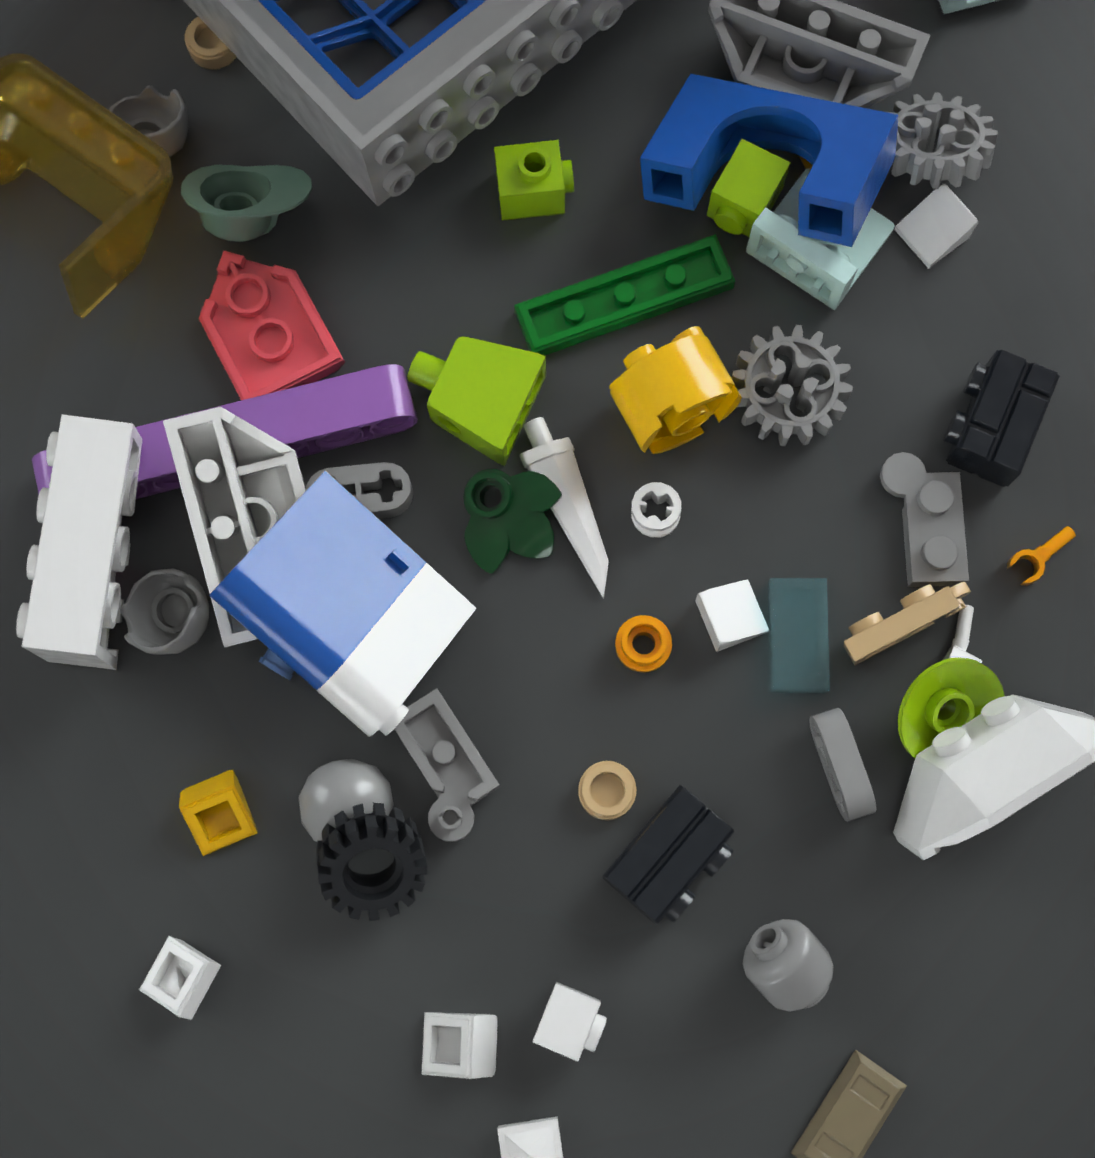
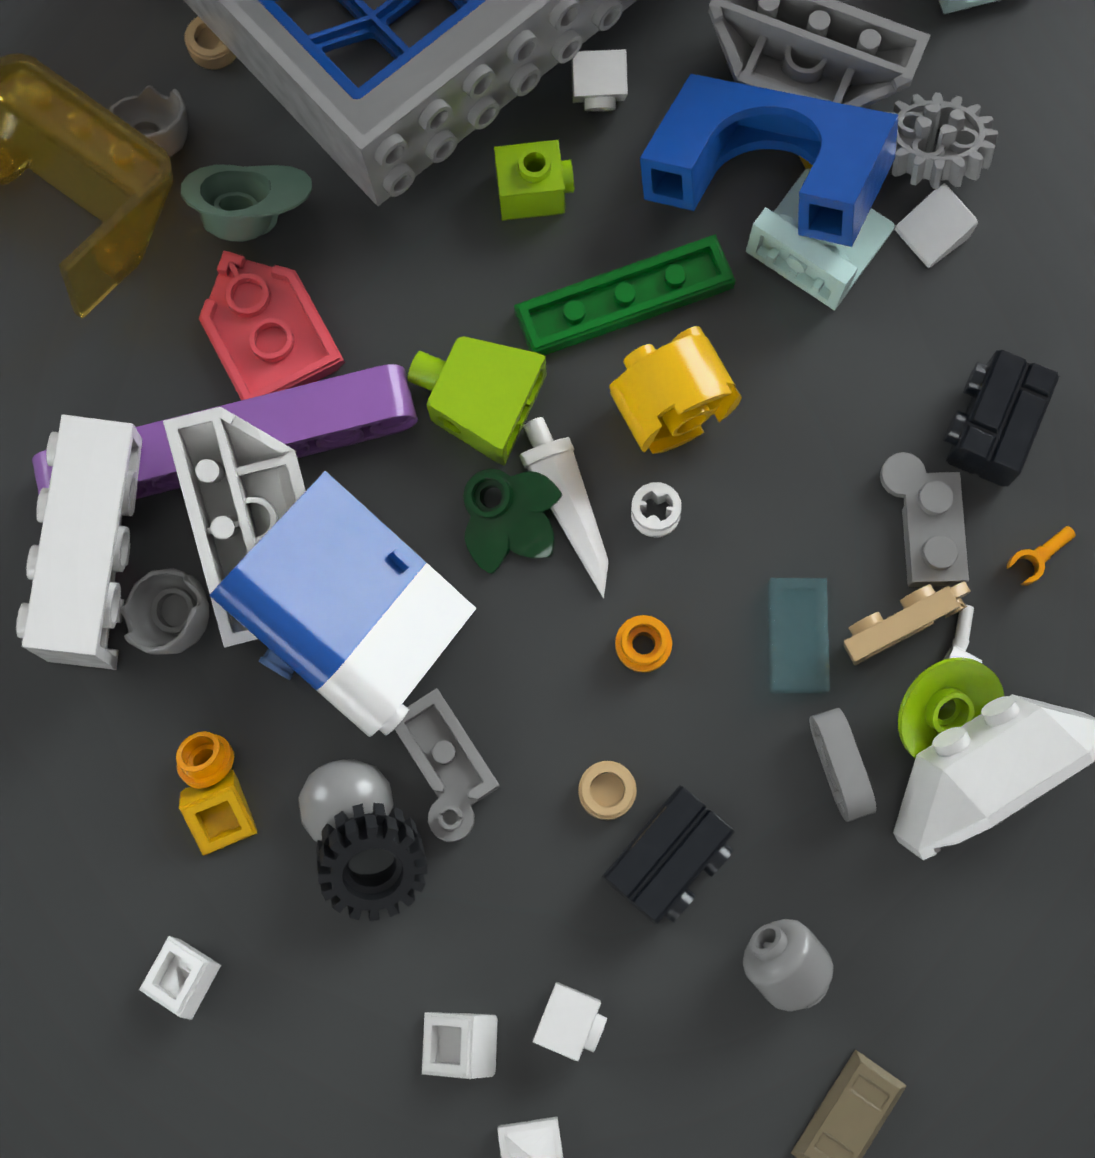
light grey beam [306,462,414,519] -> none
white slope [695,579,769,652] -> none
lime brick [707,139,791,237] -> none
light grey gear [731,325,853,446] -> none
none -> light orange plate [176,731,234,788]
none -> white plate [571,49,628,112]

